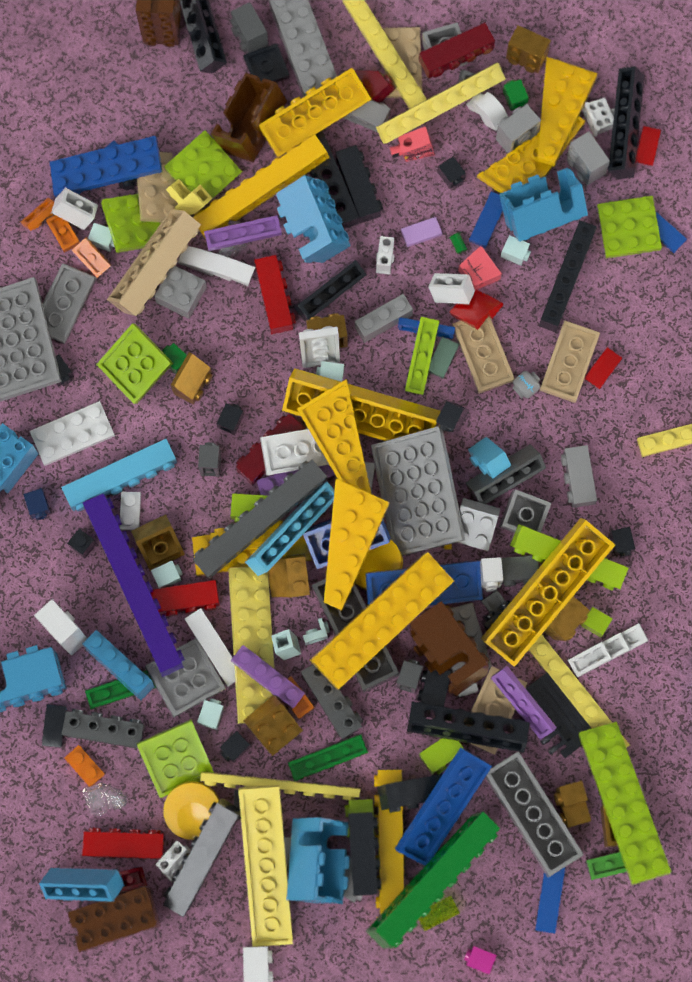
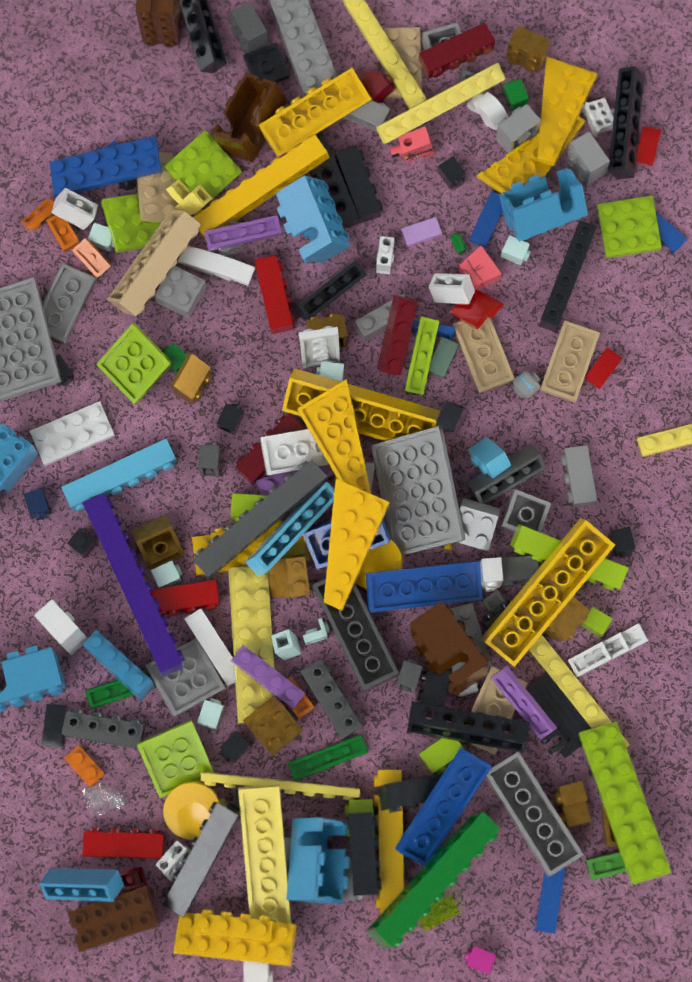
white plate [120,492,141,531] -> none
yellow brick [310,552,454,689] -> none
none -> yellow plate [173,910,297,967]
none -> dark red brick [377,295,418,376]

